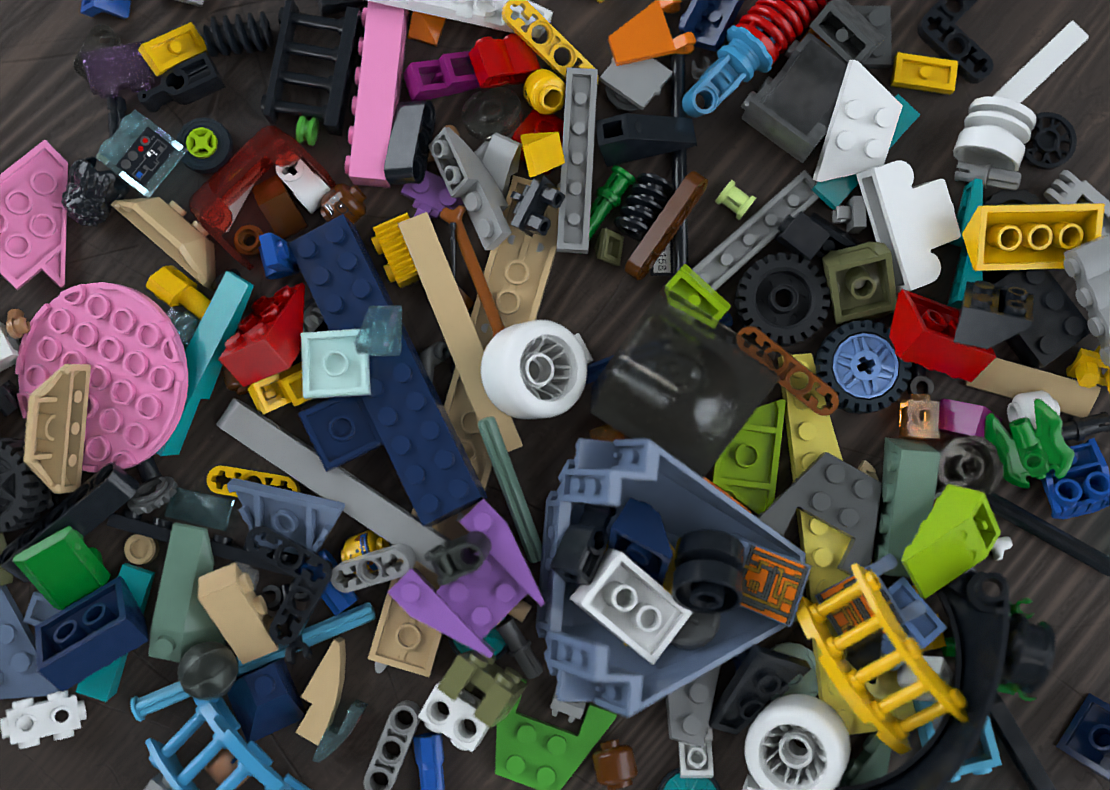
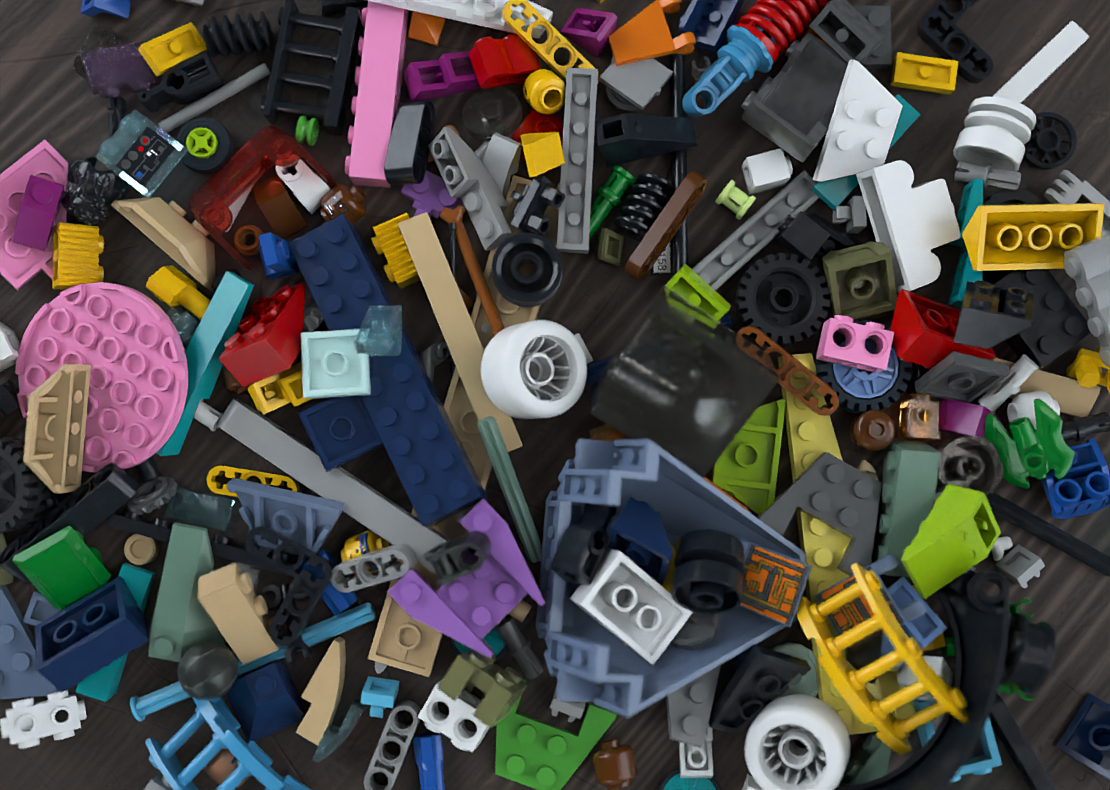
medium nougat arm [6,309,31,339] -> none
none -> magenta slope [12,175,64,252]
none -> yellow brick [52,222,104,290]
none -> light grey bar [158,63,271,134]
none -> white pin [193,399,223,431]
none -> medium azure tile [361,676,400,718]
none -> black wheel [492,233,562,307]
none -> magenta slope [560,8,617,58]
none -> white brick [741,148,793,195]
none -> bright pink brick [816,315,894,373]
none -> reddish brown head [849,410,895,452]
none -> dark grey tile [914,352,1009,403]
none -> white pin [978,354,1039,413]
none -> light grey tile [995,544,1045,588]

